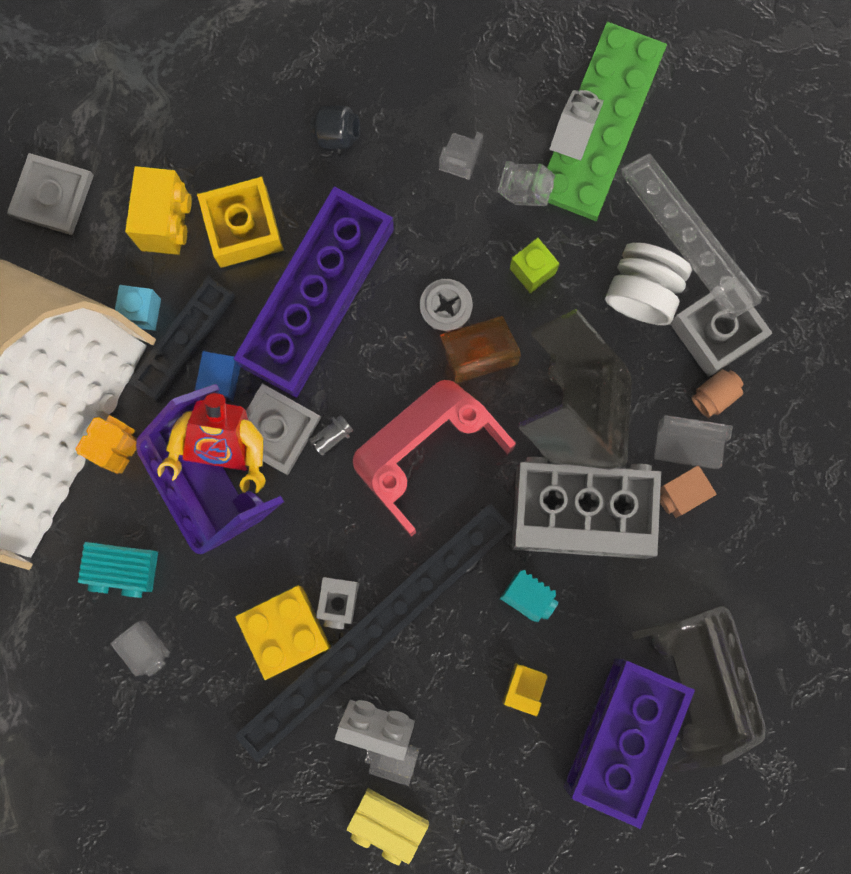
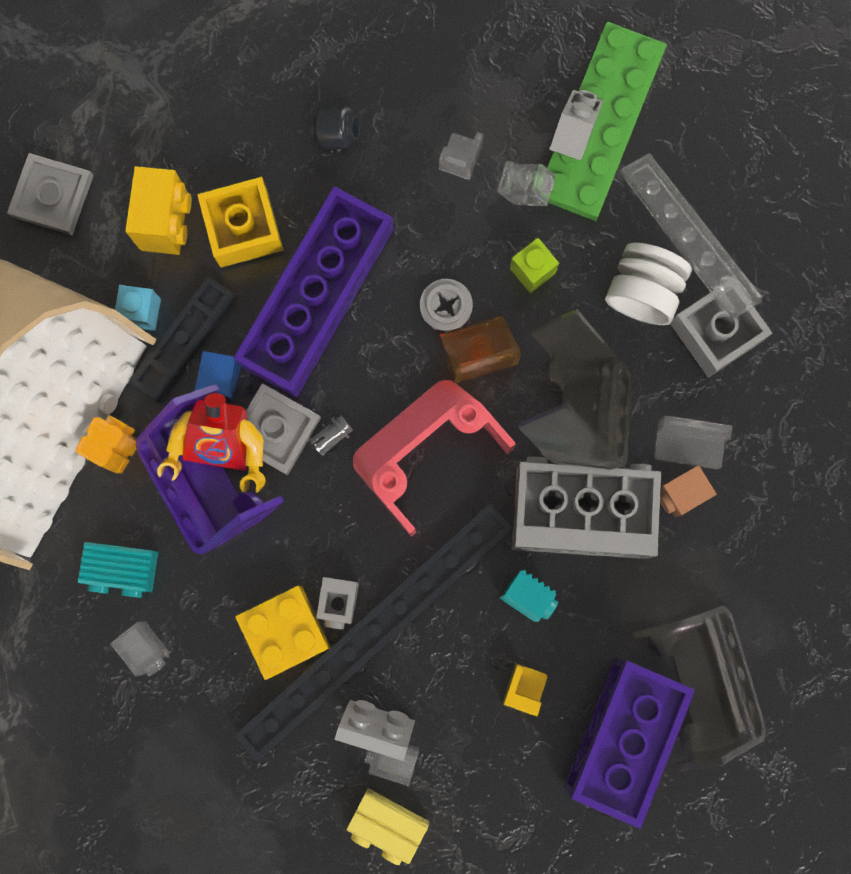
nougat brick [692,369,744,418] -> none

